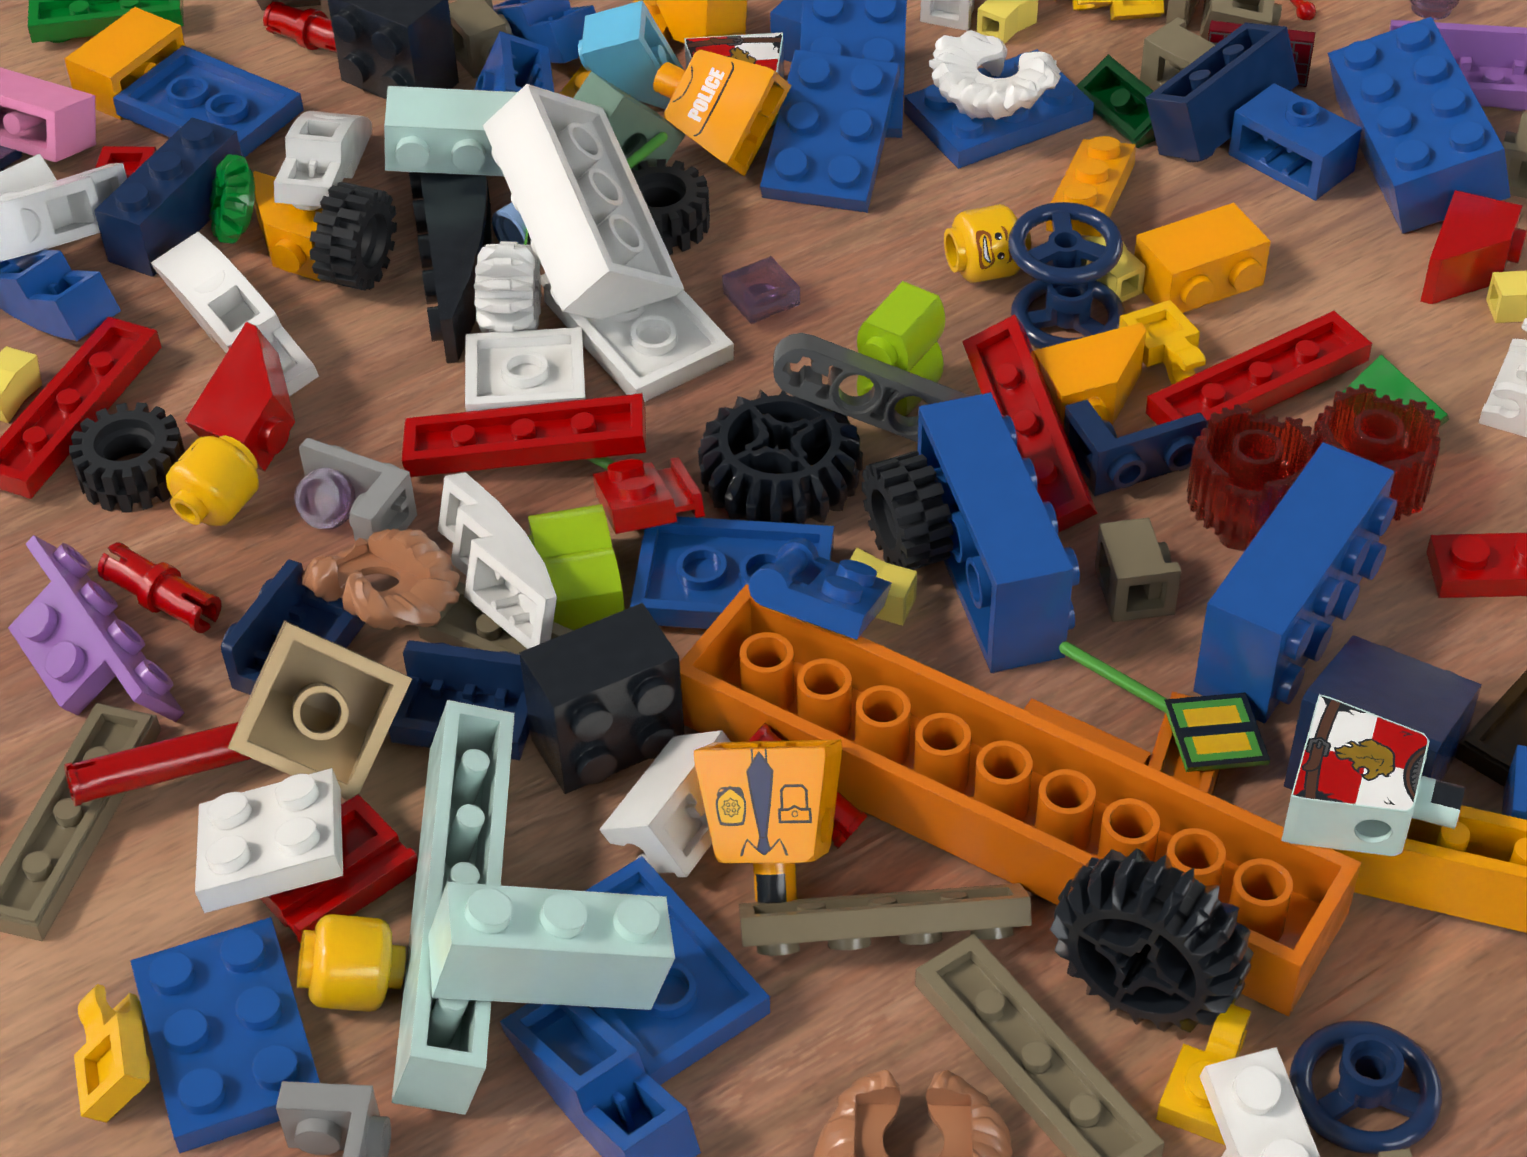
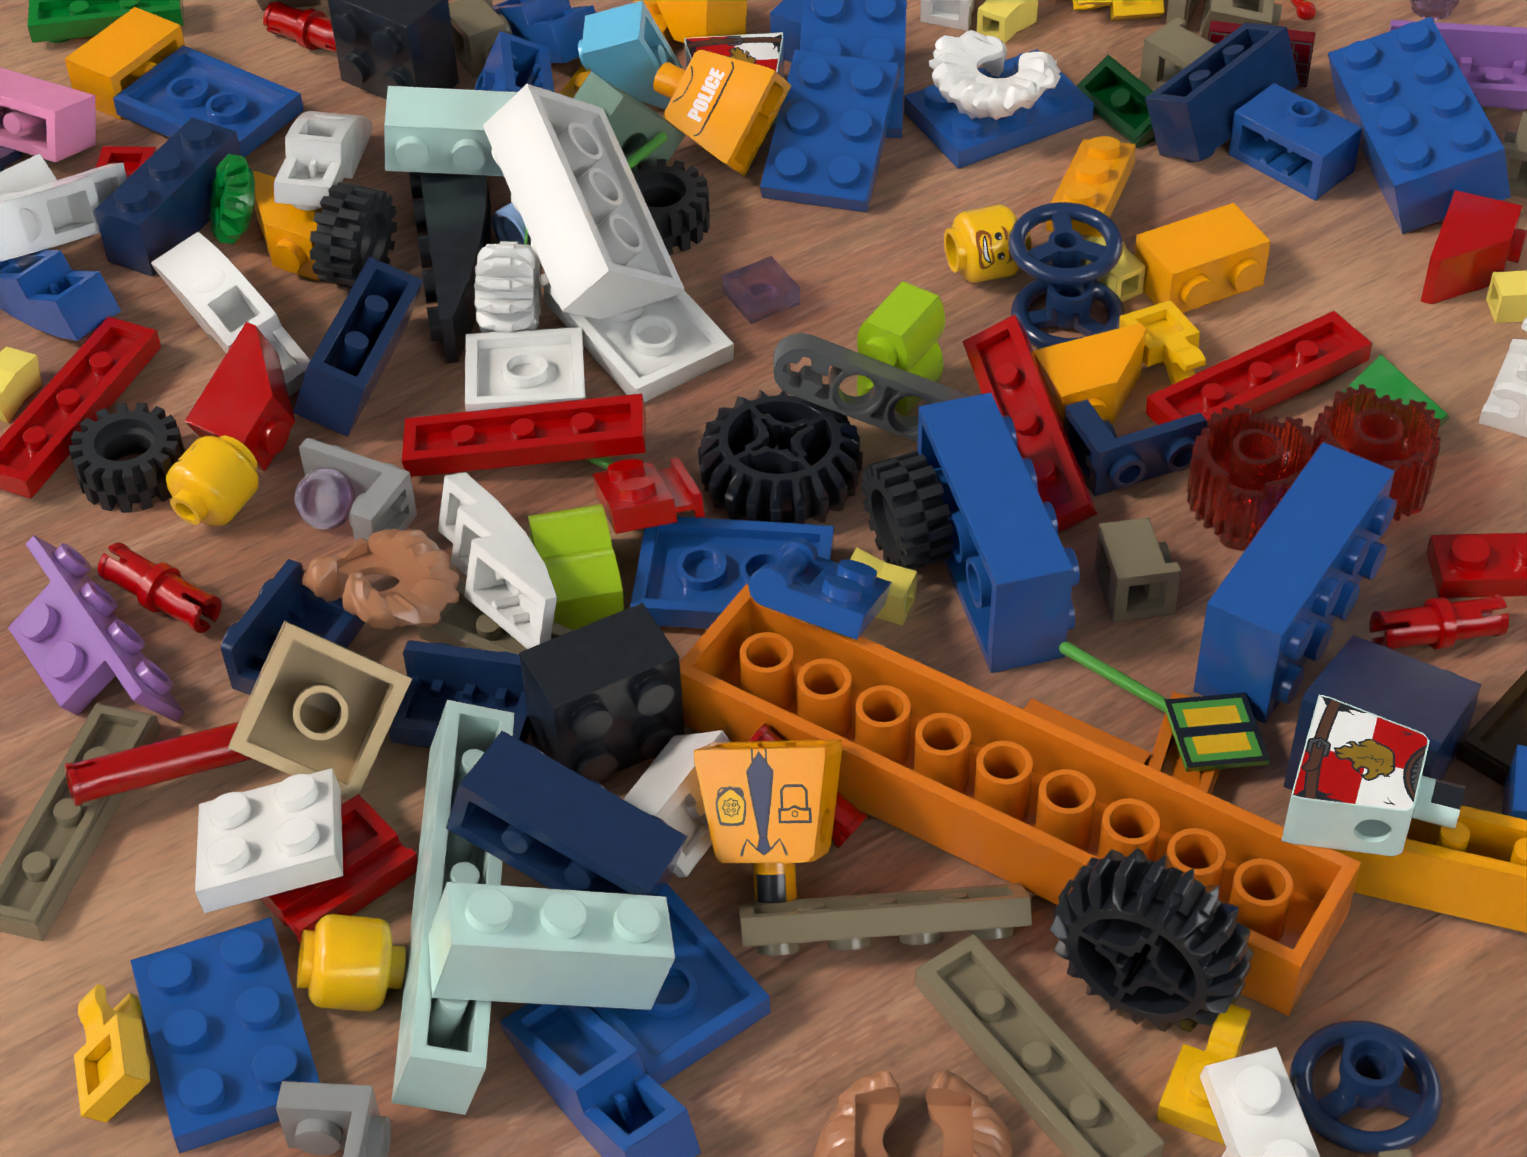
none -> dark blue brick [293,257,423,437]
none -> dark blue brick [446,731,688,896]
none -> red pin [1369,595,1509,650]

